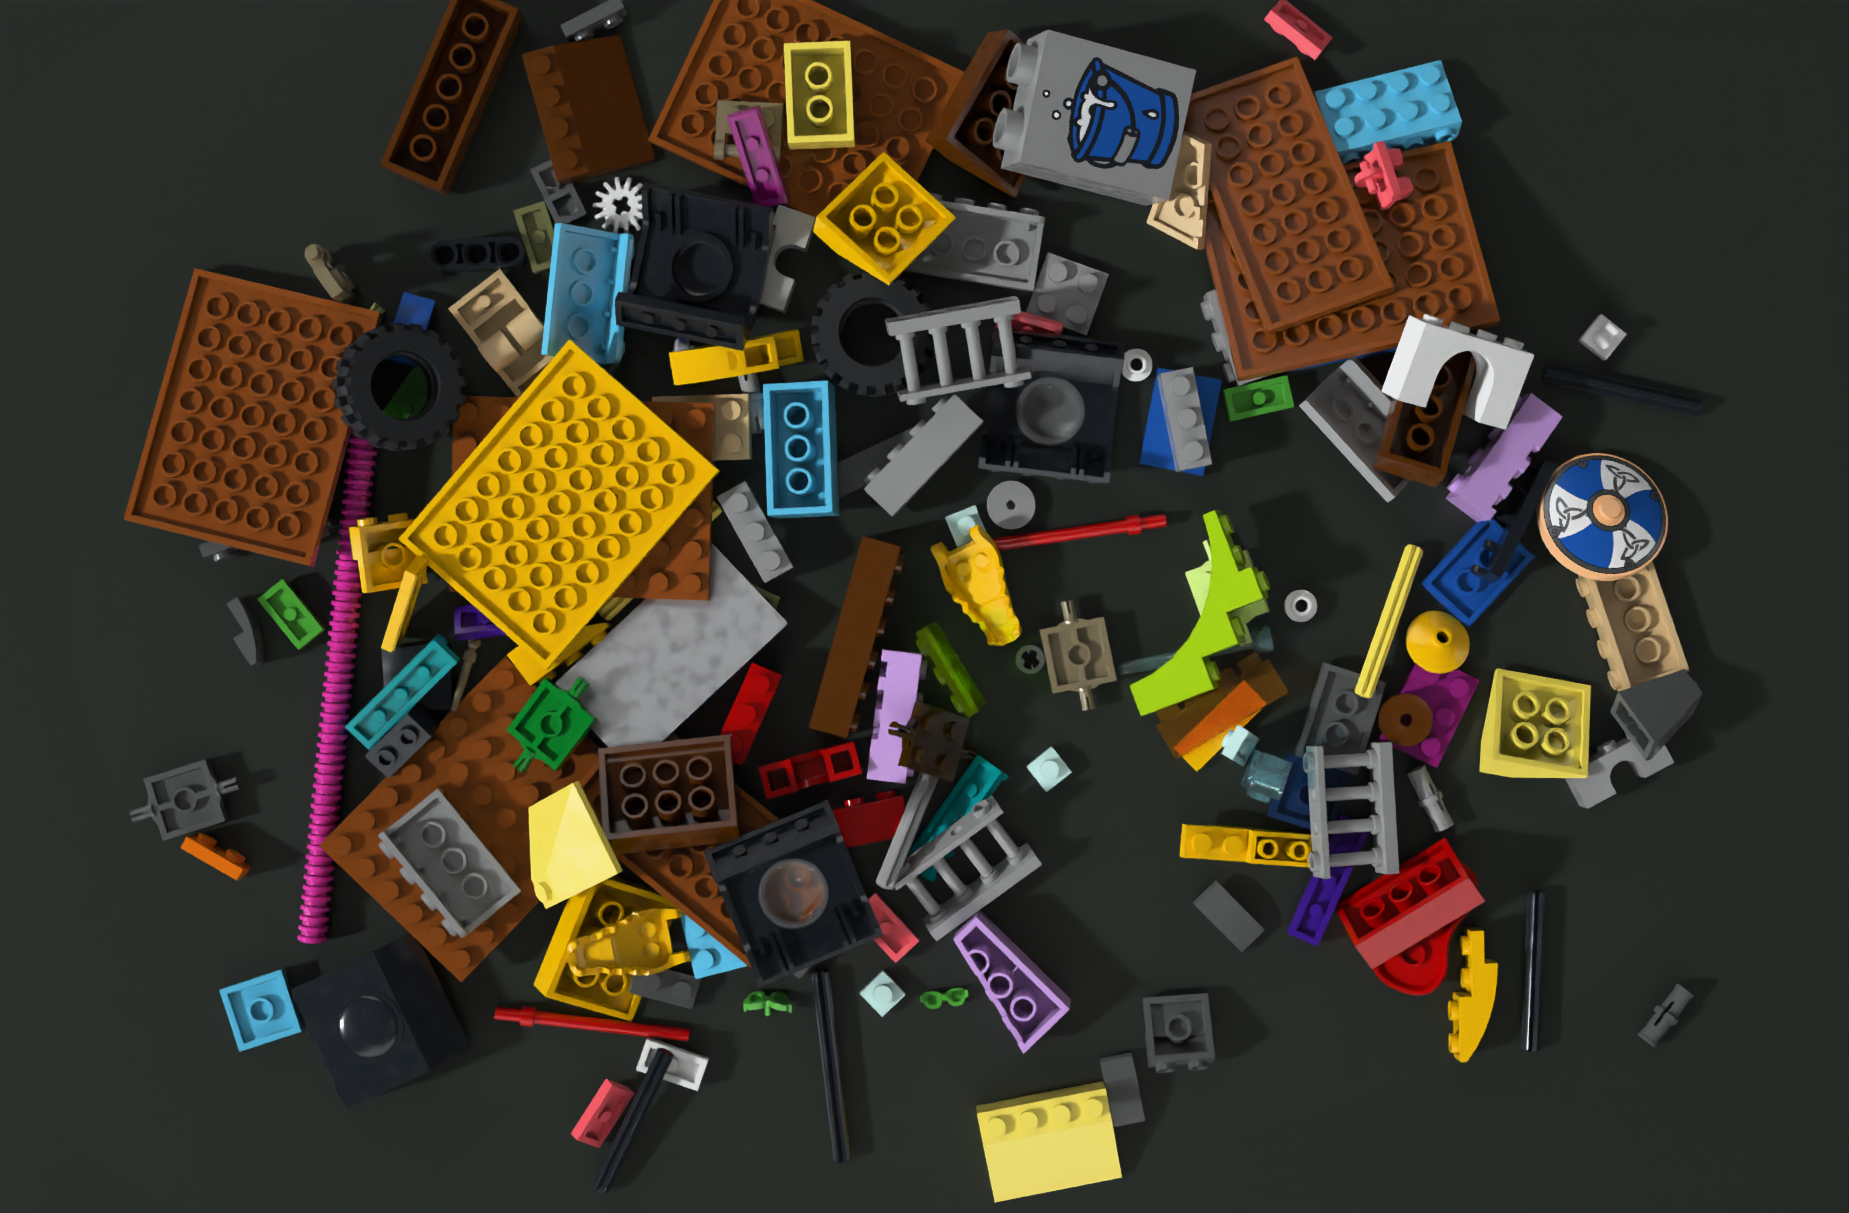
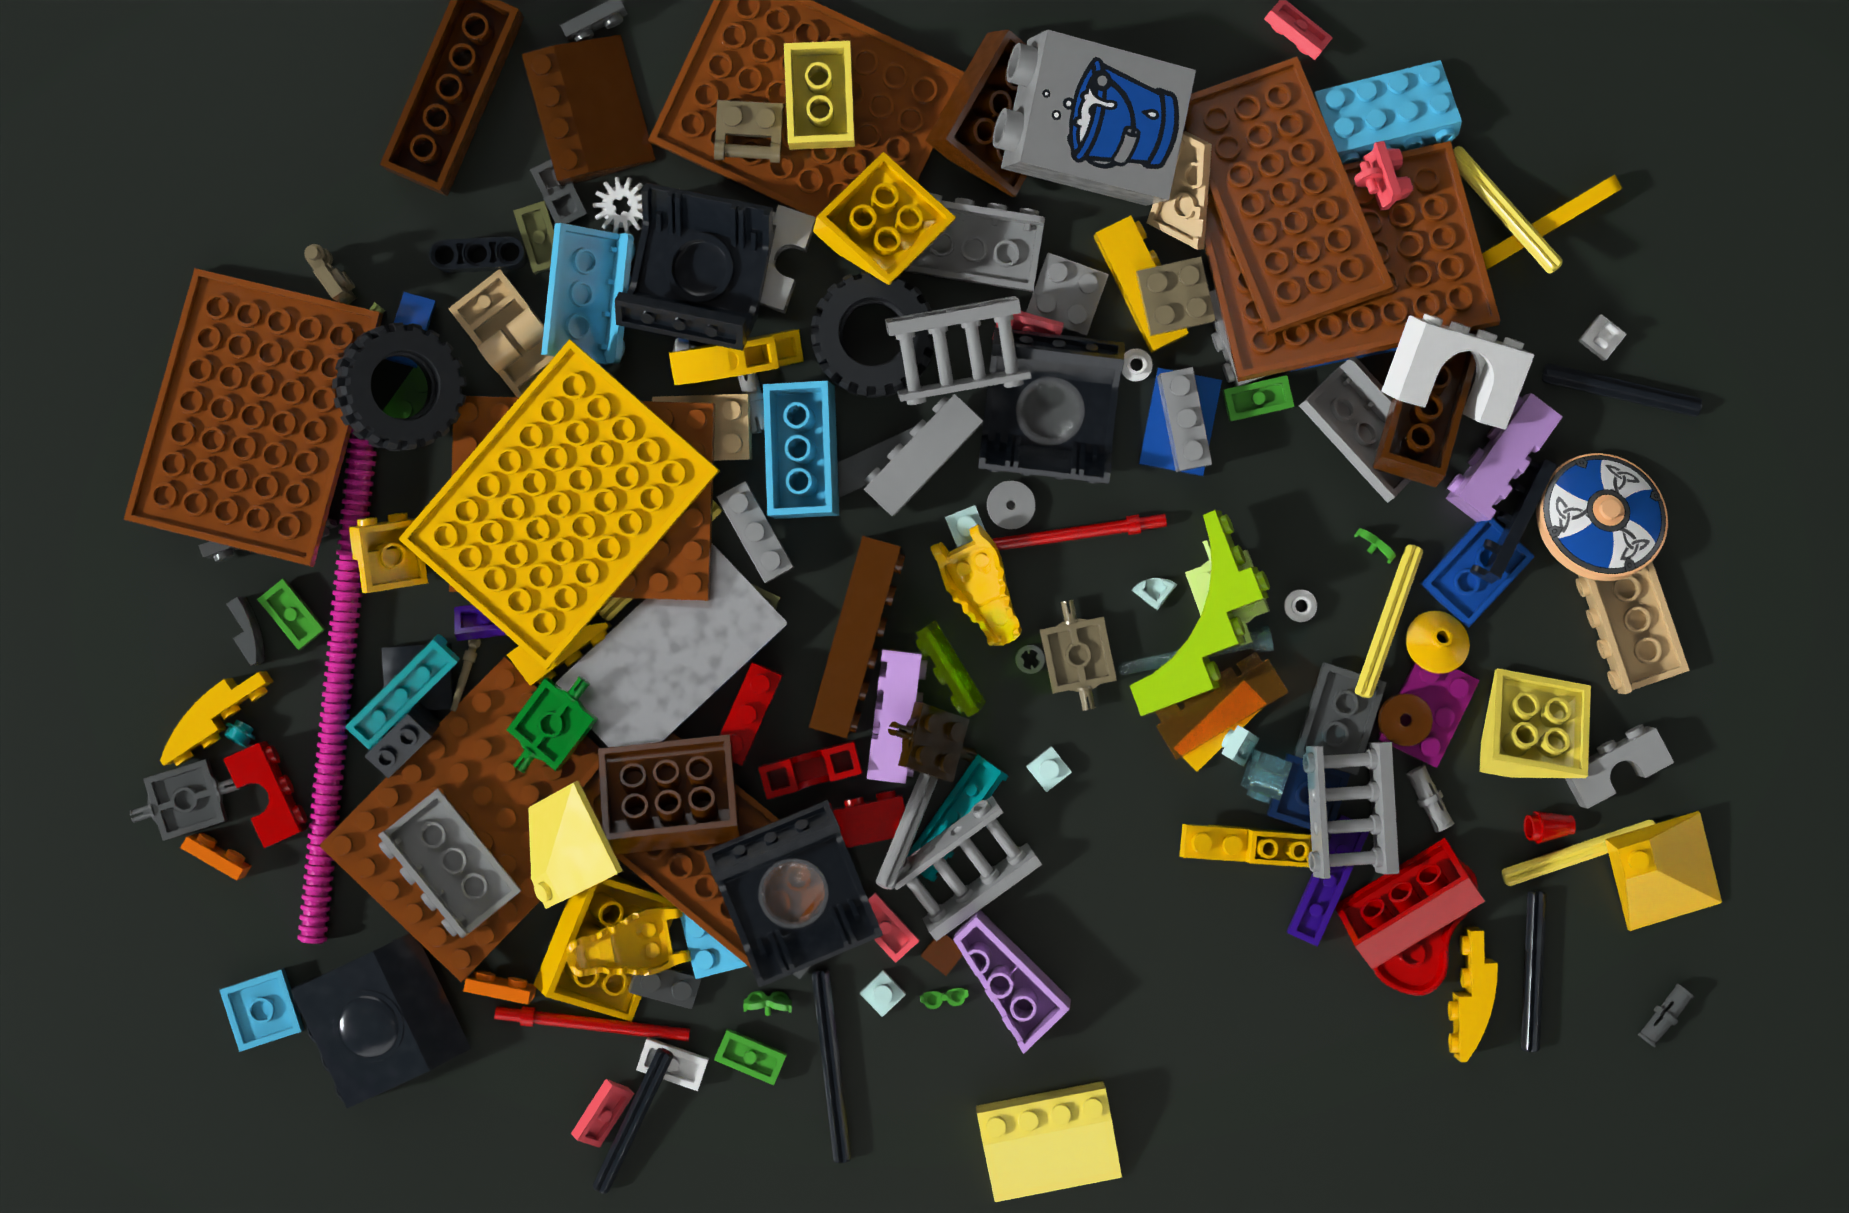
yellow tile [381,555,428,653] -> none
magenta tile [727,105,789,207] -> none
dark grey slope [1100,1053,1145,1127] -> none
dark grey plate [1142,993,1215,1073] -> none
dark grey slope [1193,880,1265,952] -> none
dark grey slope [1610,669,1702,761] -> none
none -> yellow slope [160,671,274,766]
none -> red arch [223,741,307,848]
none -> teal plate [224,720,255,748]
none -> orange plate [463,971,537,1005]
none -> bright green plate [714,1028,787,1085]
none -> reddish brown tile [921,934,963,976]
none -> yellow brick [1094,215,1189,353]
none -> light aqua tile [1131,578,1177,610]
none -> dark tan plate [1136,257,1216,336]
none -> bright green piece [1354,528,1396,564]
none -> light yellow axle [1453,146,1563,274]
none -> yellow beam [1482,174,1623,270]
none -> light yellow axle [1501,820,1656,886]
none -> red cone [1524,811,1576,844]
none -> yellow slope [1605,811,1722,931]

